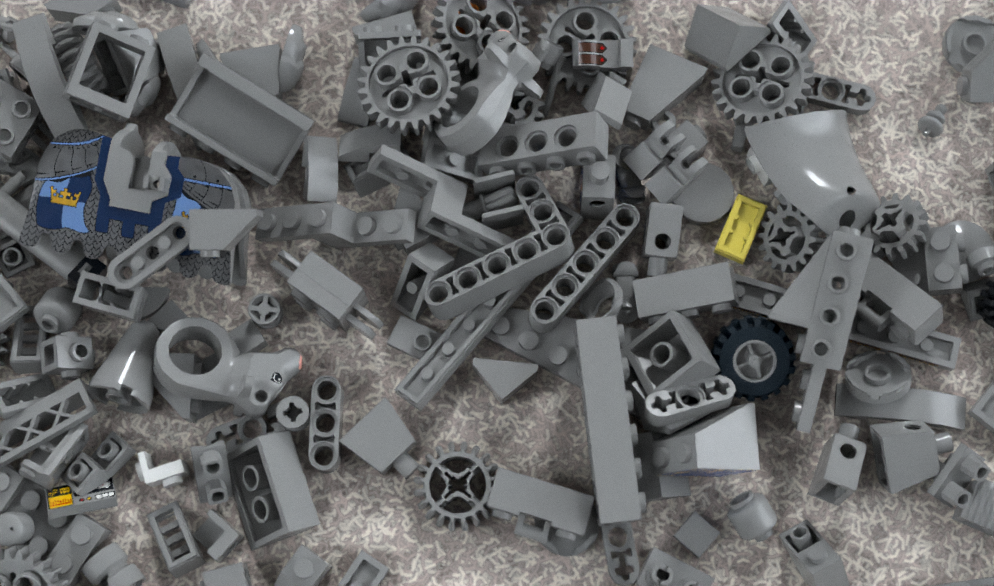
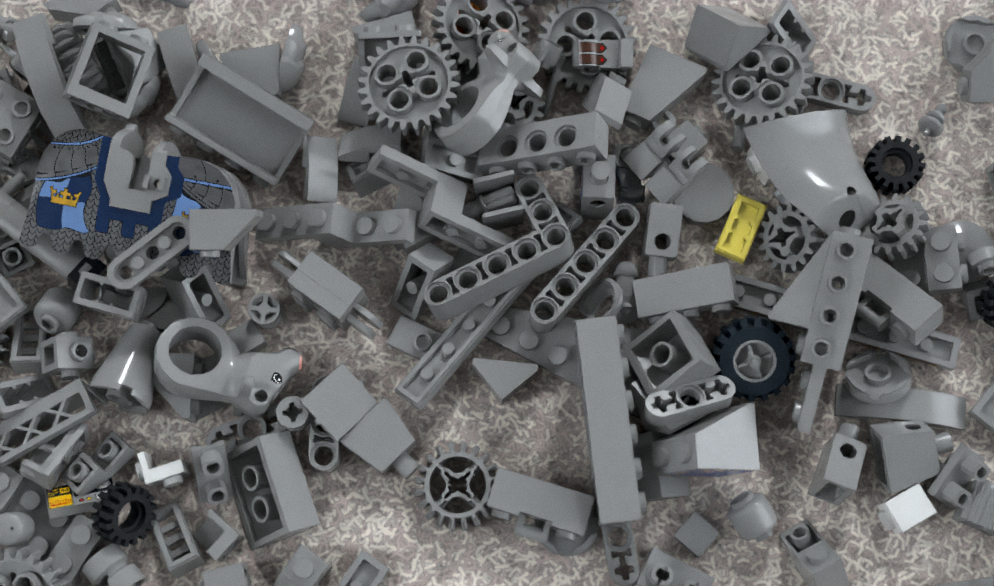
none -> black tyre [91,481,157,547]
none -> light grey slope [160,264,231,326]
none -> light grey piece [299,363,378,442]
none -> black tyre [863,136,926,196]
none -> white brick [877,483,937,534]

